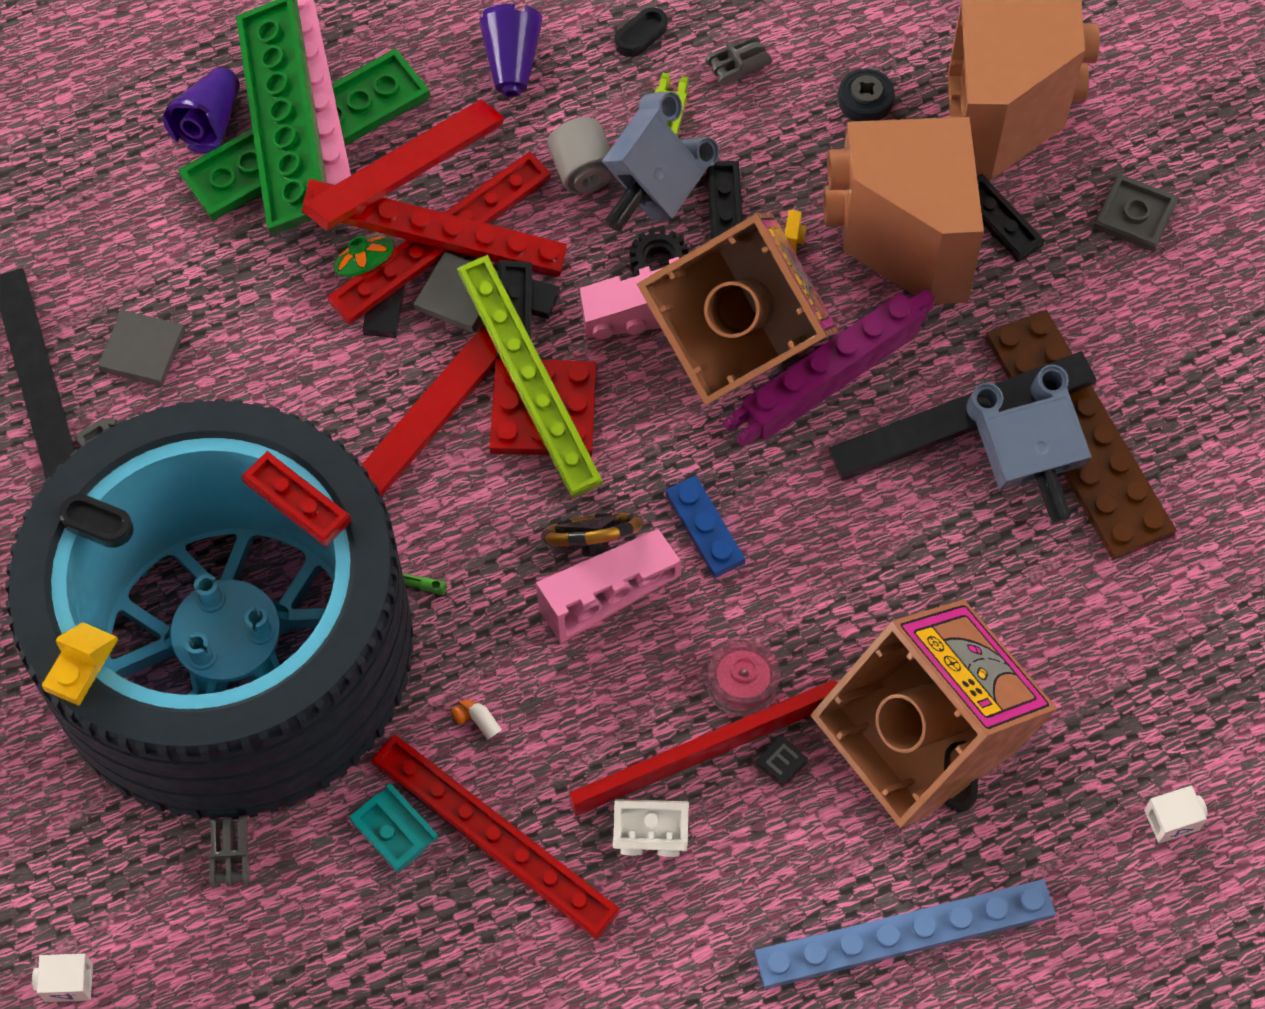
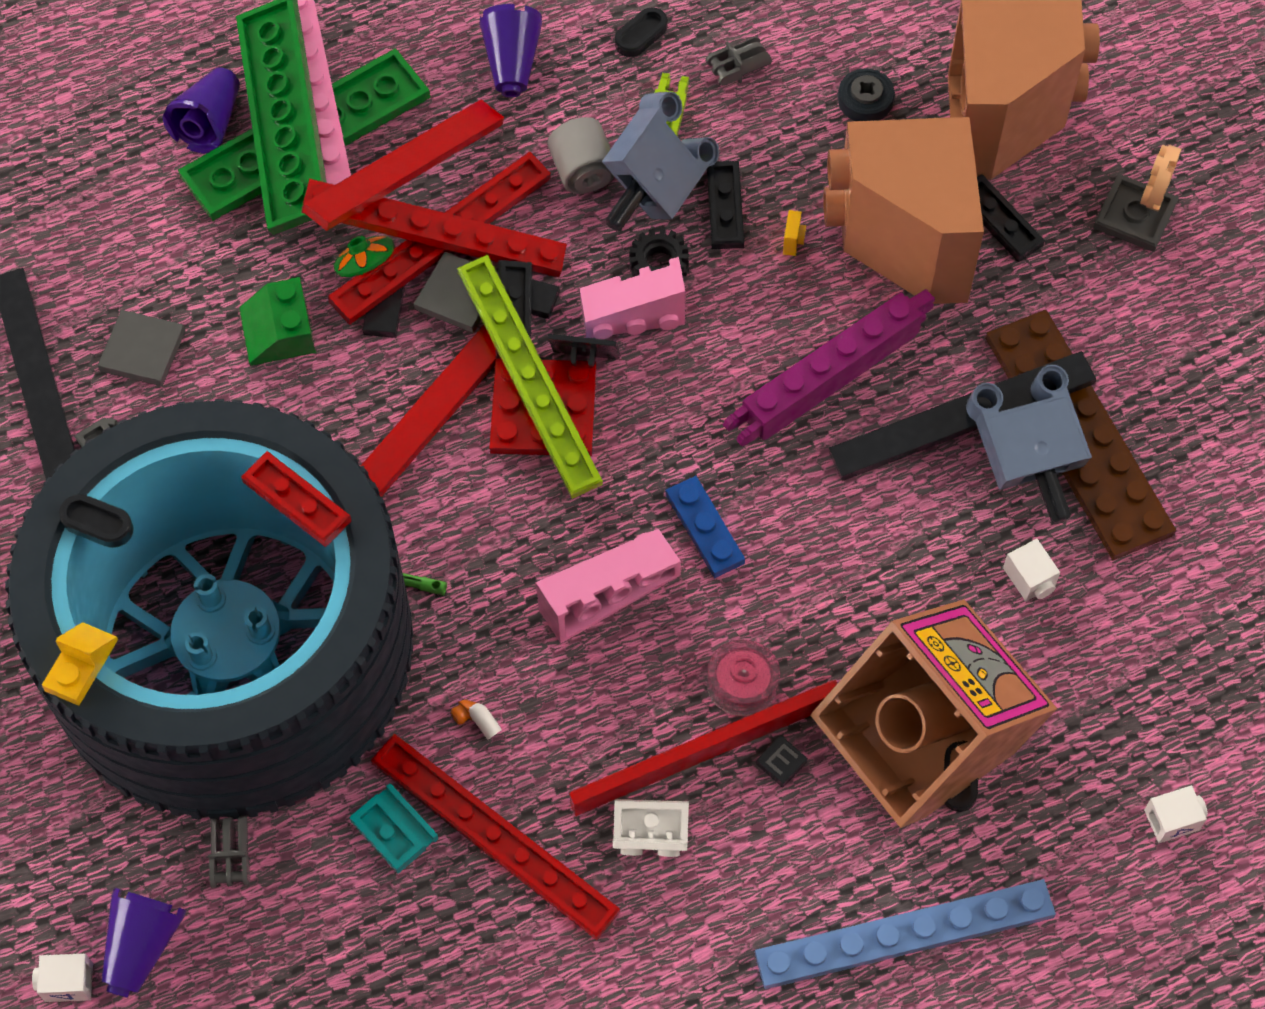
piece [541,513,643,557] -> none
nougat slope [637,213,839,406] -> none
none -> dark purple cone [101,887,187,998]
none -> green slope [239,277,316,366]
none -> black piece [548,334,620,368]
none -> white brick [1003,539,1060,601]
none -> light nougat plate [1140,145,1182,212]

